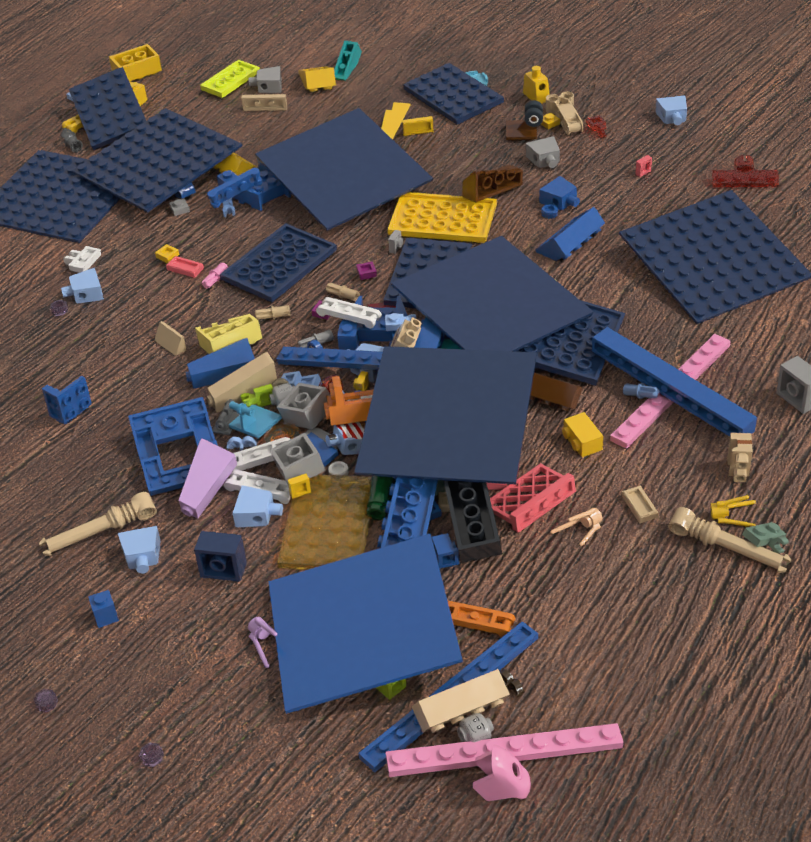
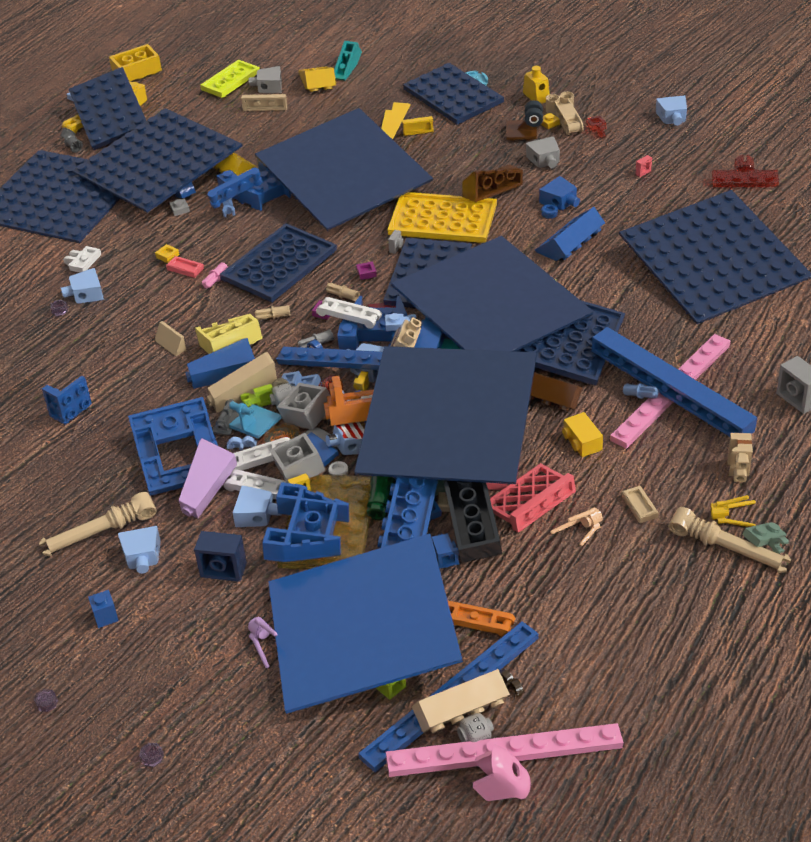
none -> blue wedge [262,482,349,562]

